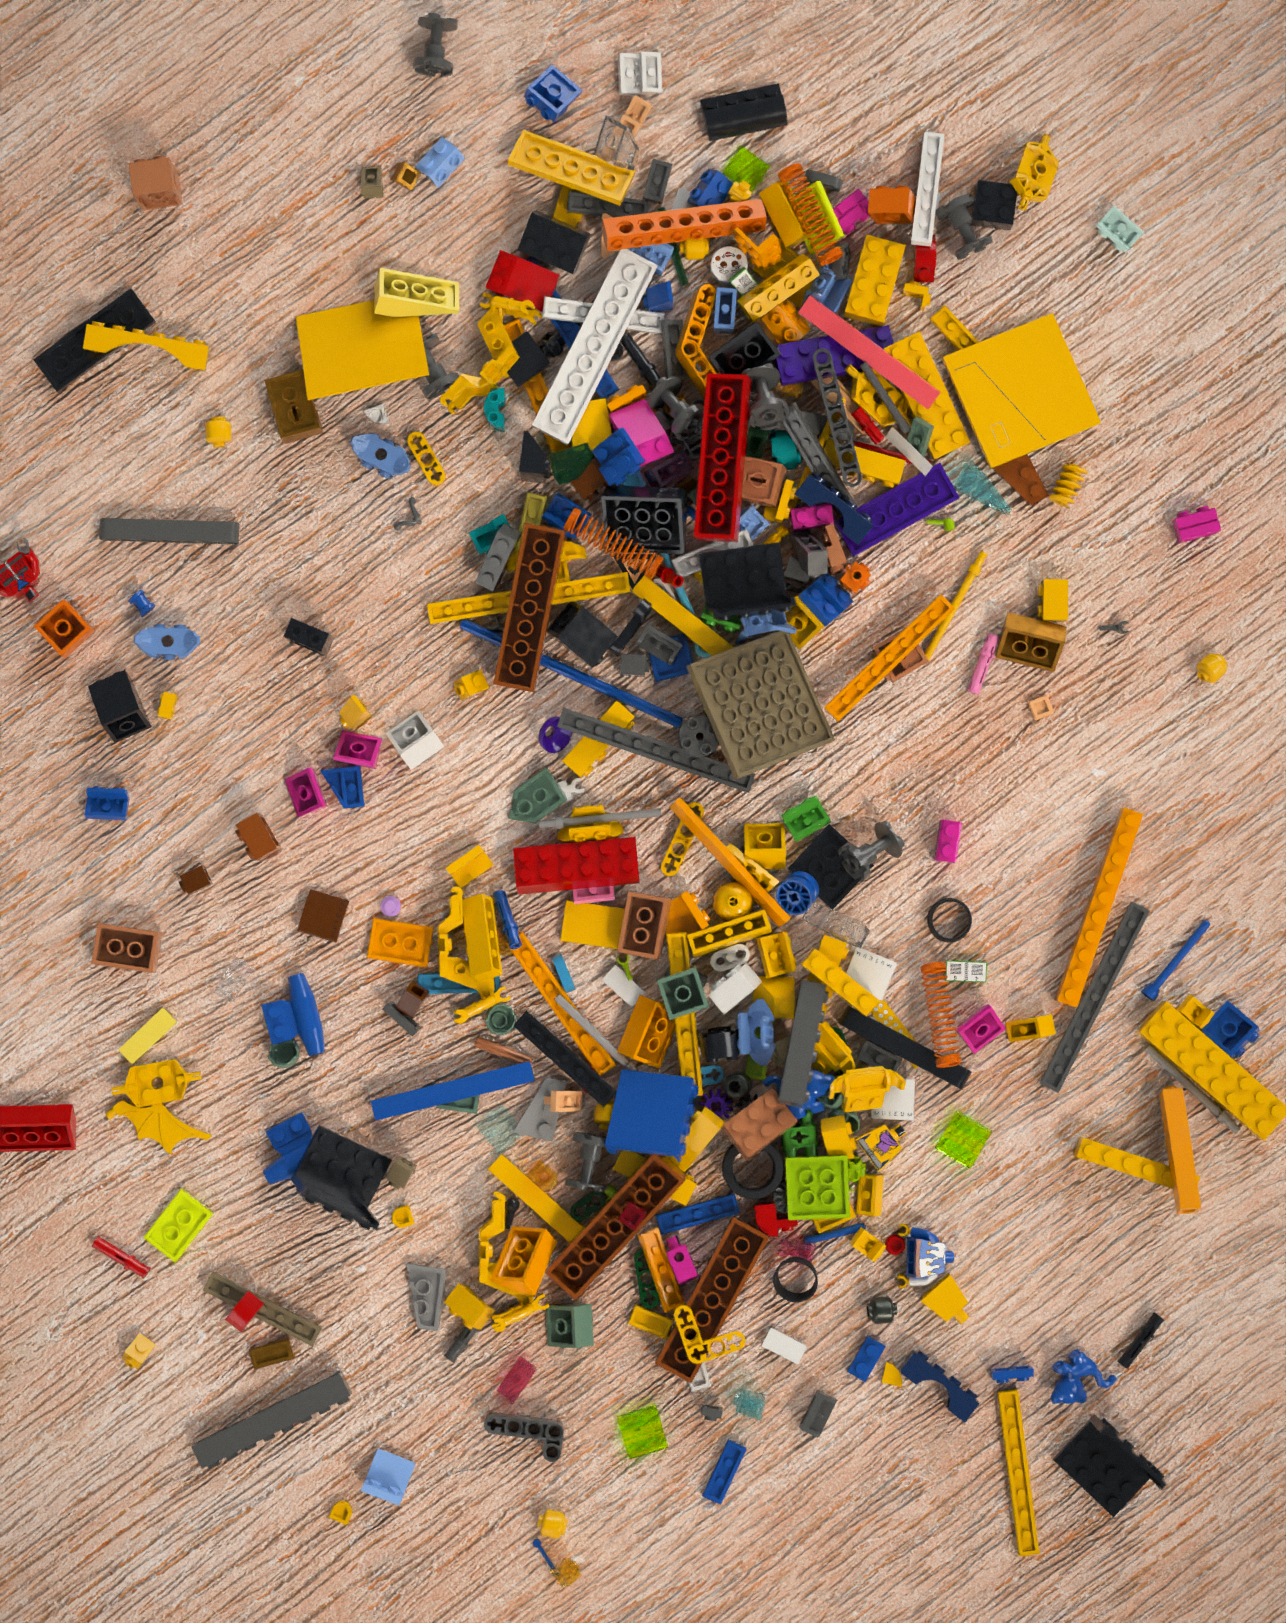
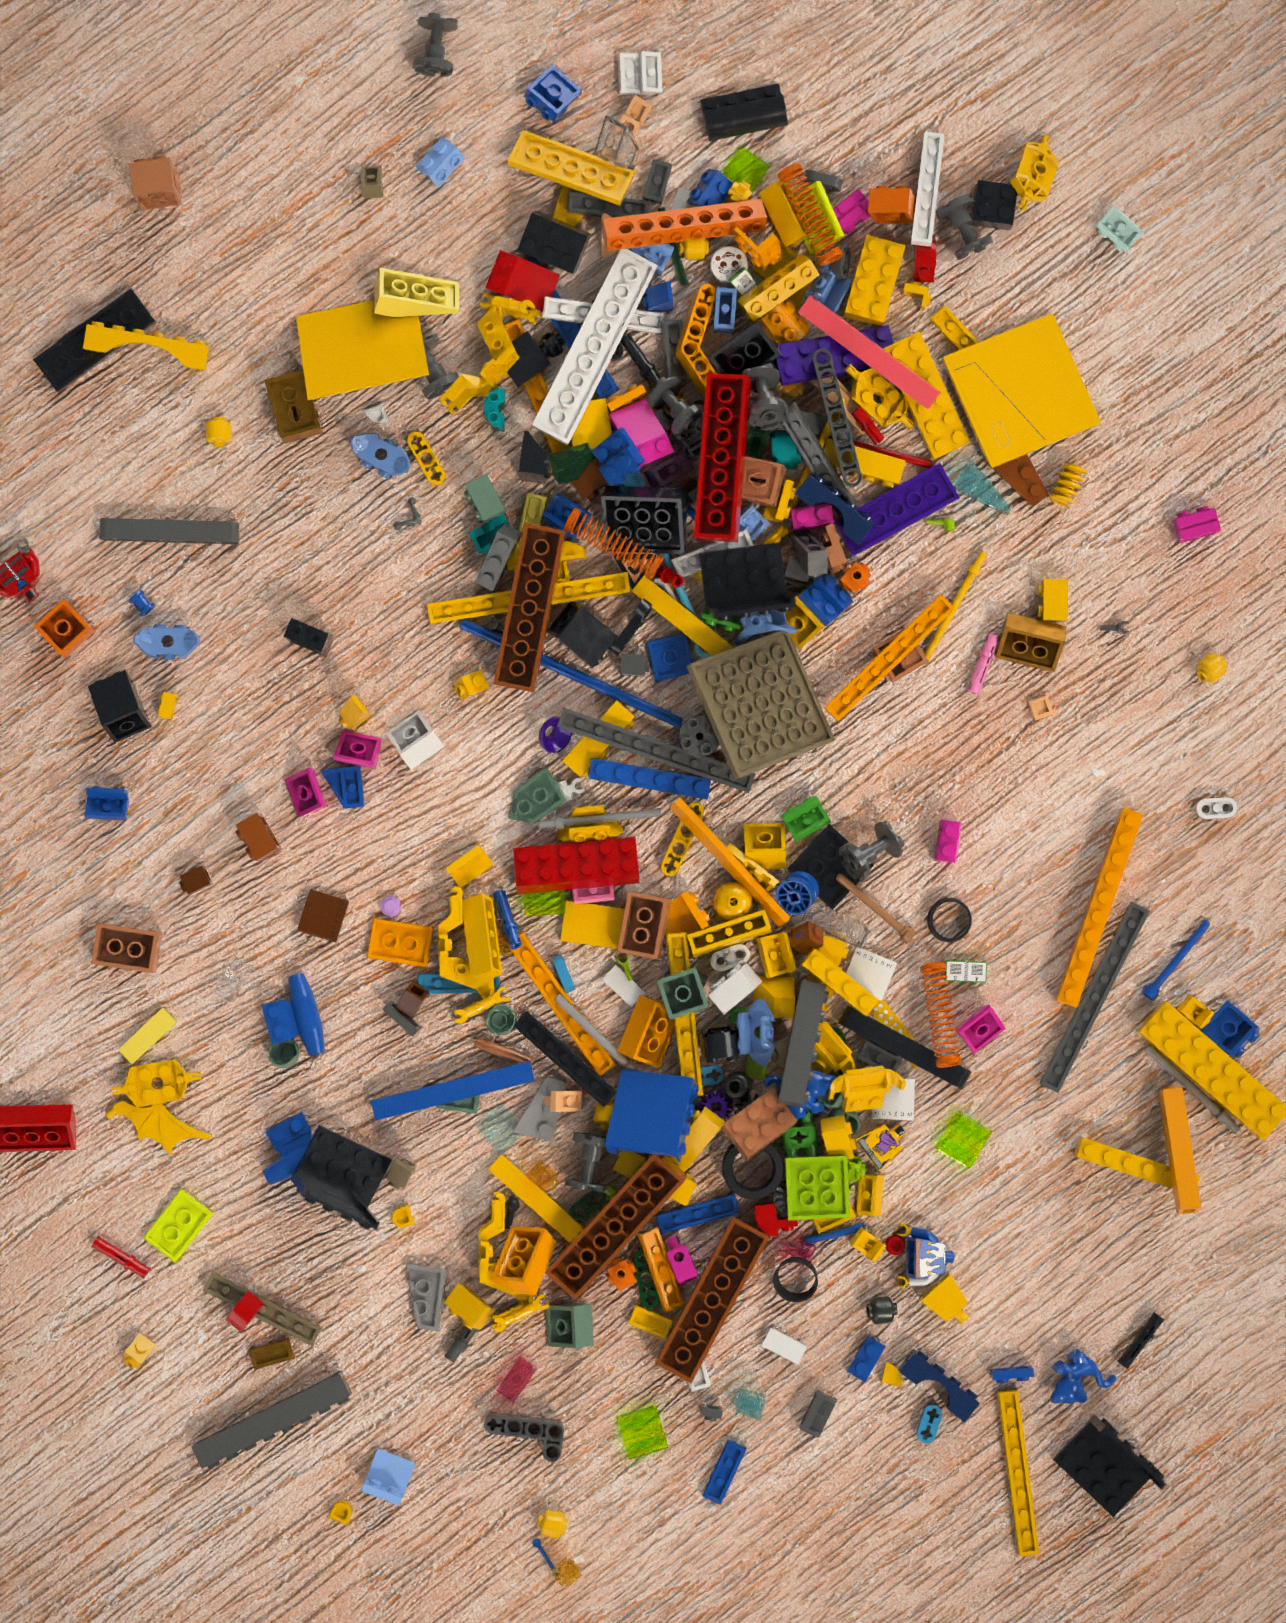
pearl gold slope [391,162,421,191] -> none
dark red plate [618,1201,647,1231] -> none
dark grey hinge [636,624,682,666] -> none
yellow beam [674,1304,745,1364] -> none
dark grey bar [860,361,911,434] -> none
white sticker [885,426,933,476] -> none
sand green plate [907,417,934,458] -> none
yellow slope [1005,1014,1056,1042] -> none
none -> sand green brick [464,474,507,525]
none -> clear neon green slope [524,890,566,917]
none -> blue plate [588,758,711,800]
none -> orange brick [606,1257,637,1291]
none -> bright green plate [729,1007,747,1027]
none -> dark orange brick [791,921,824,955]
none -> medium nougat piece [836,873,916,944]
none -> dark azure beam [916,1404,942,1443]
none -> white plate [1195,797,1237,819]

